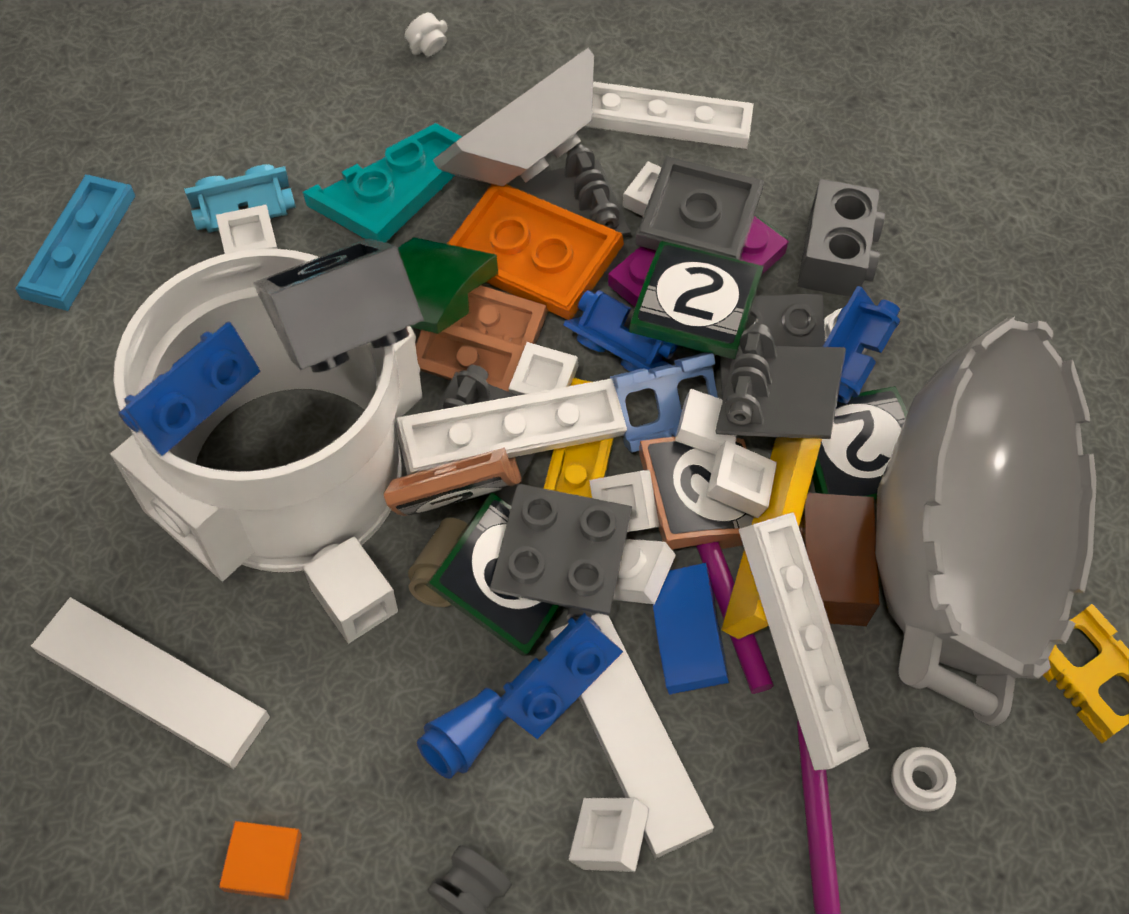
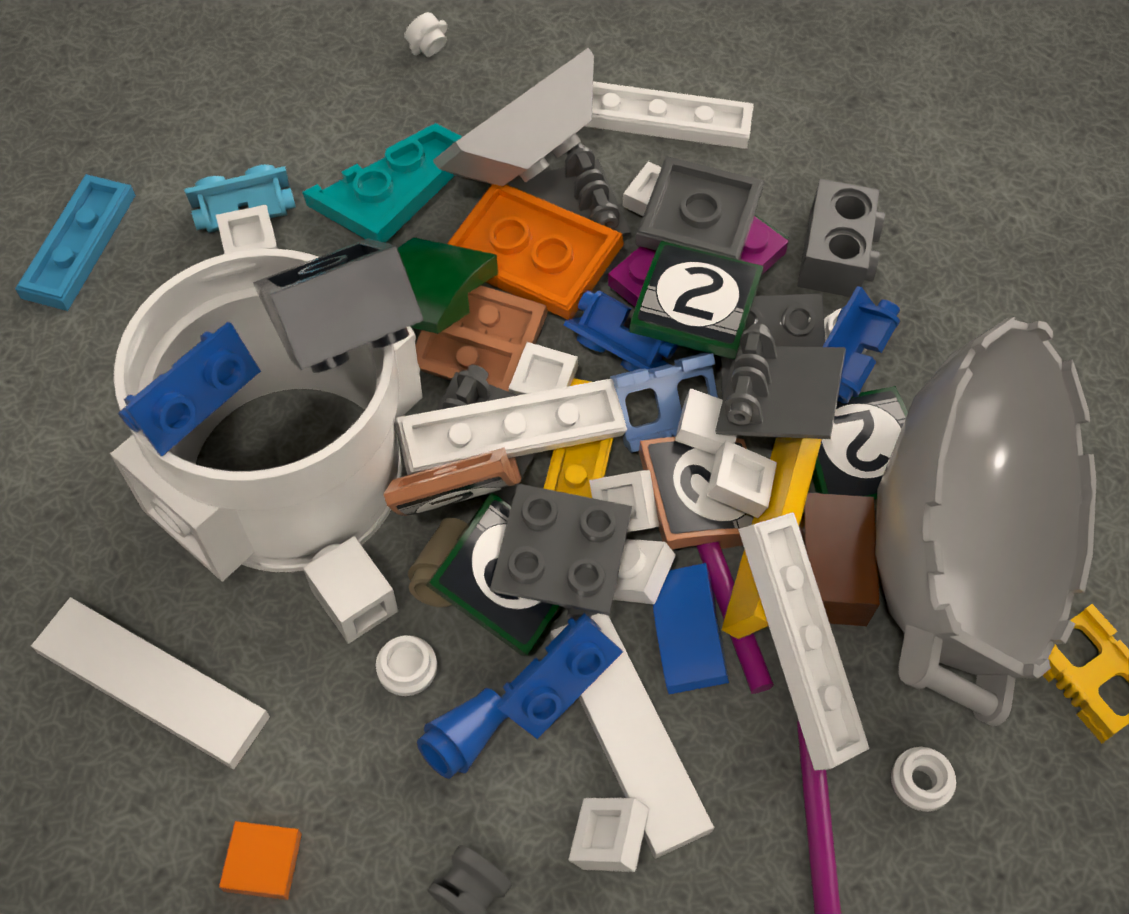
none -> white plate [376,636,437,696]

